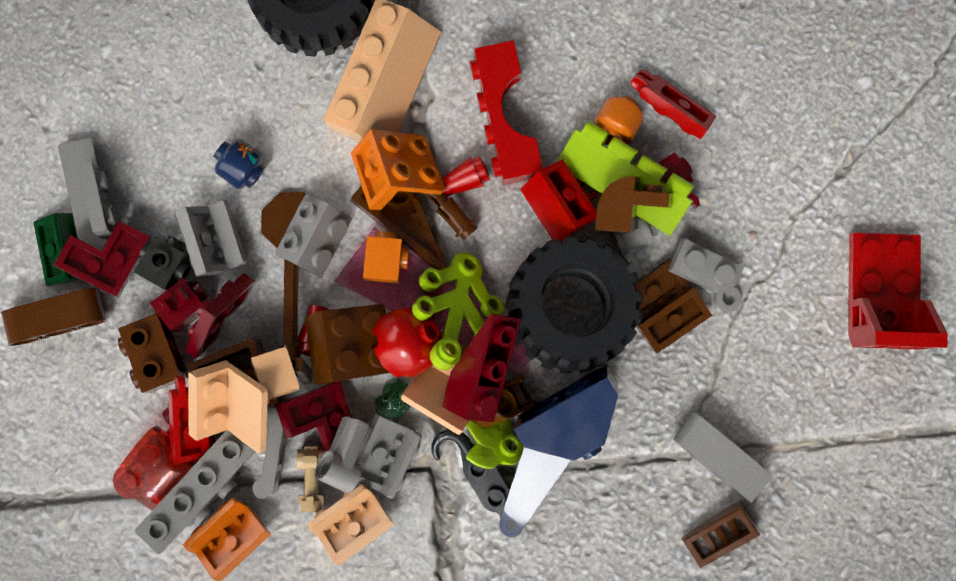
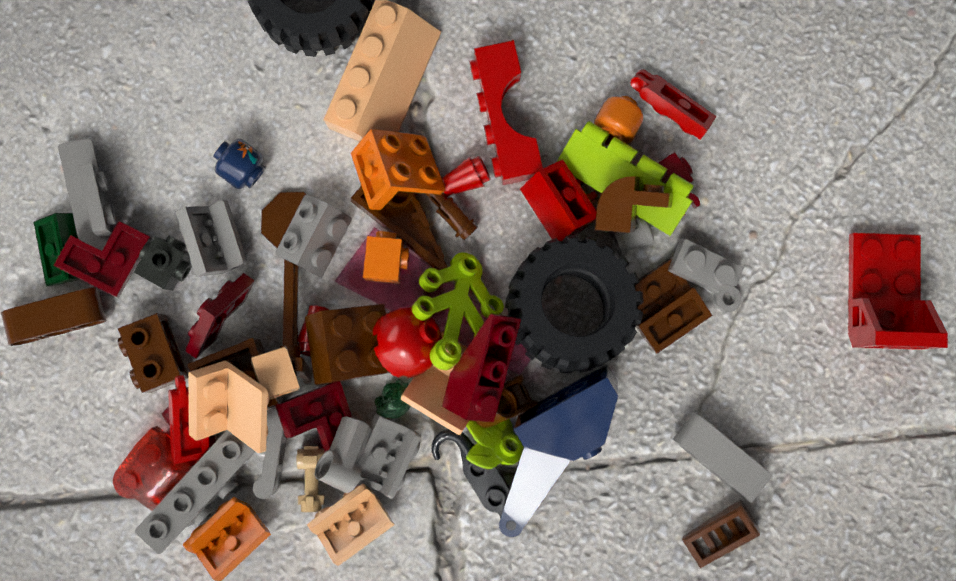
dark red brick [150,278,209,332] -> none

